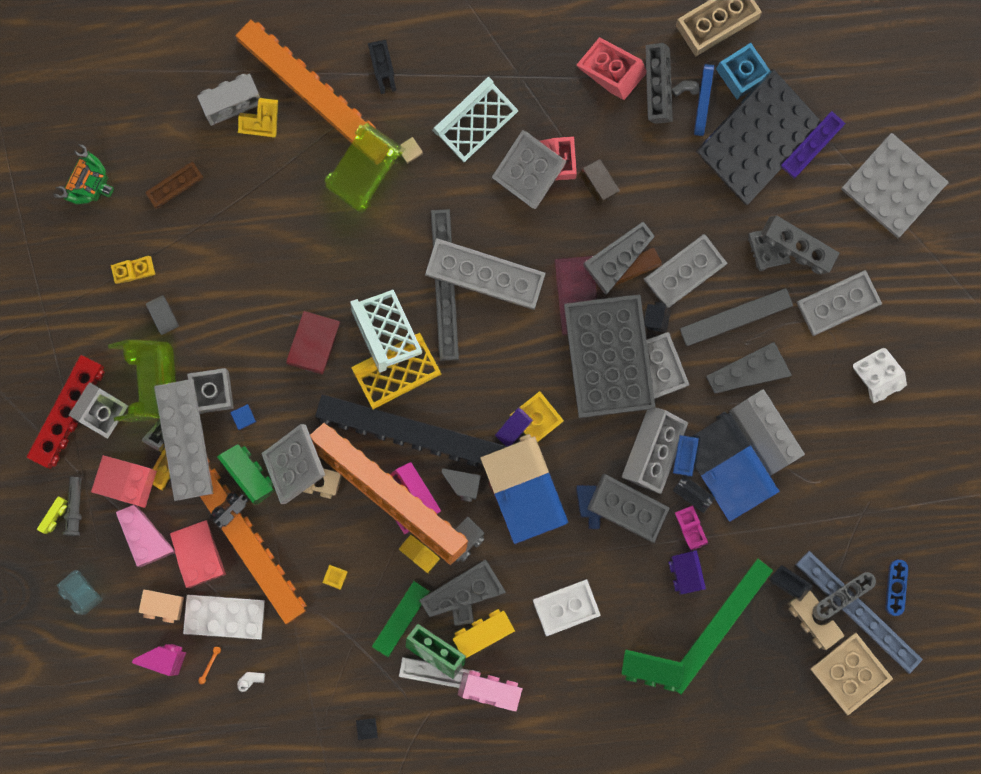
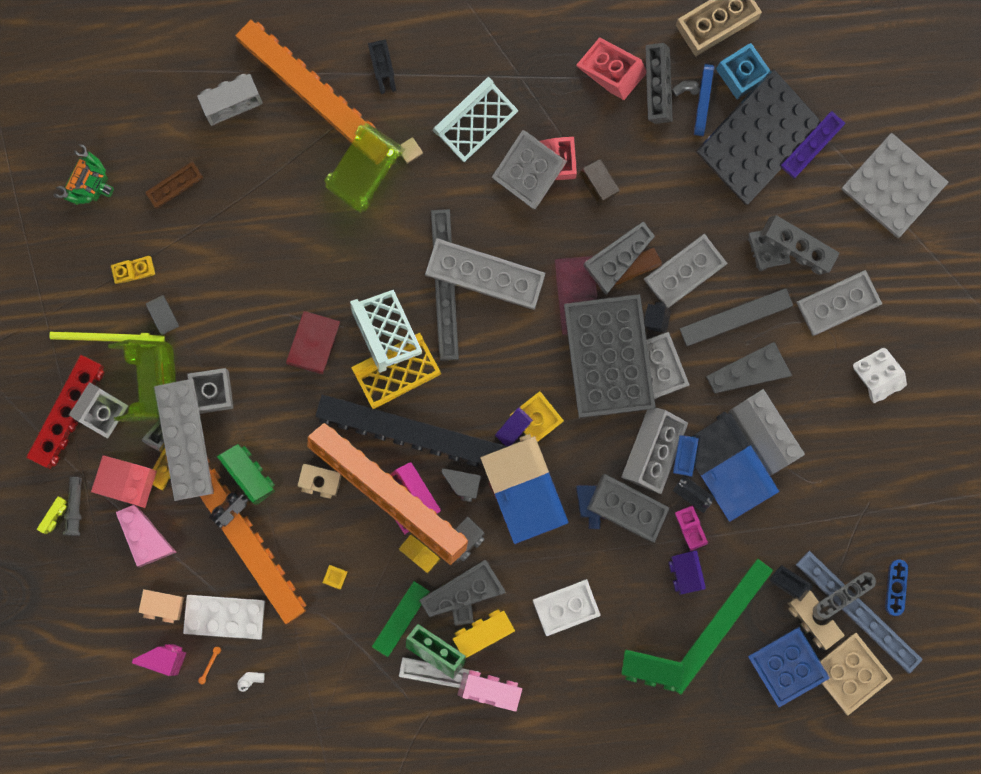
clear light blue brick [57,570,103,615] -> none
coral slope [170,520,226,588] -> none
blue tile [230,404,256,430] -> none
yellow plate [238,98,278,137] -> none
light grey plate [261,424,325,504] -> none
black plate [356,718,378,740] -> none
none -> neon yellow bar [50,332,165,344]
none -> blue plate [748,627,830,707]

